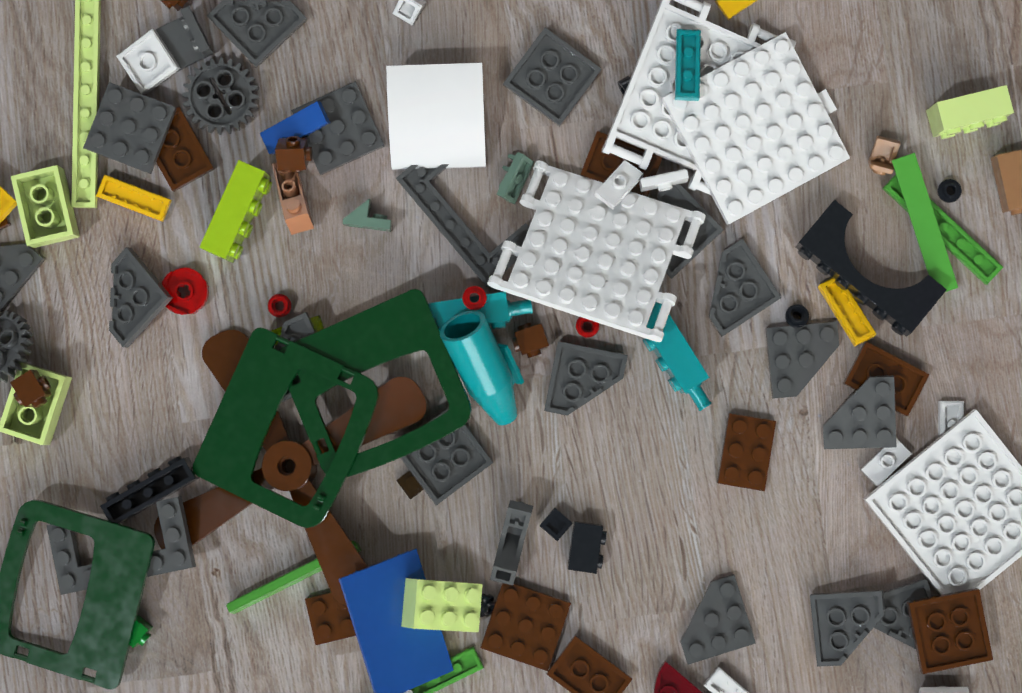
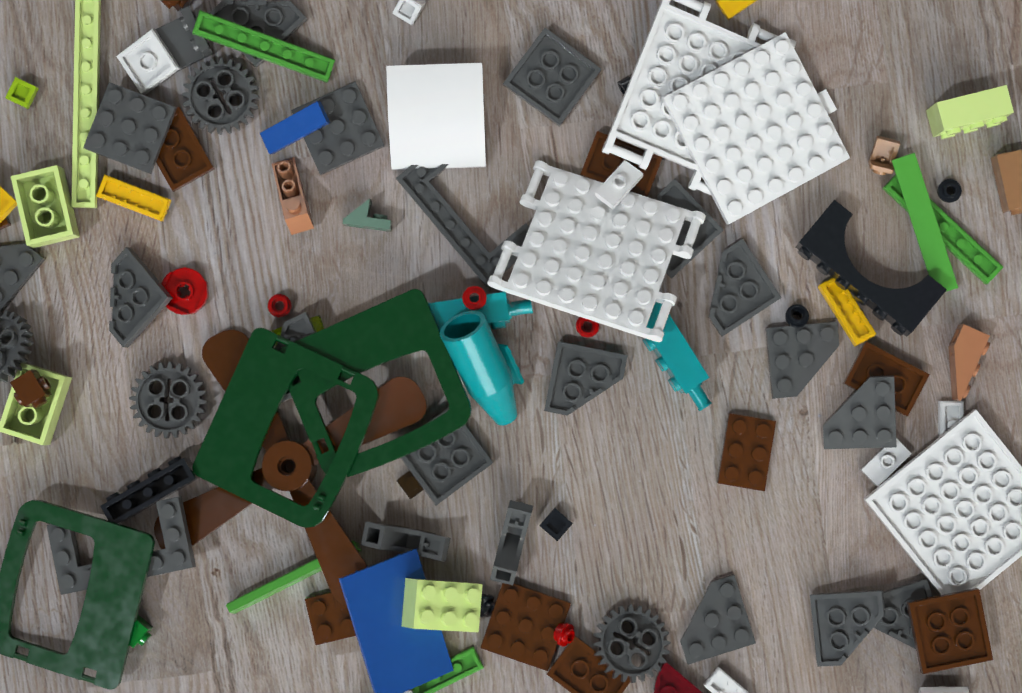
lime brick [199,160,272,263] -> none
reddish brown brick [275,136,313,172] -> none
sand green plate [497,152,534,204] -> none
reddish brown brick [512,322,549,358] -> none
black brick [567,521,607,574] -> none
white plate [639,169,689,192] -> none
teal tile [675,29,701,101] -> none
none -> lime plate [5,77,39,110]
none -> dark grey gear [129,362,208,439]
none -> bright green tile [192,10,335,83]
none -> dark grey arch [361,521,451,561]
none -> red plate [553,623,575,647]
none -> dark grey gear [592,604,671,683]
none -> nougat slope [948,324,990,401]

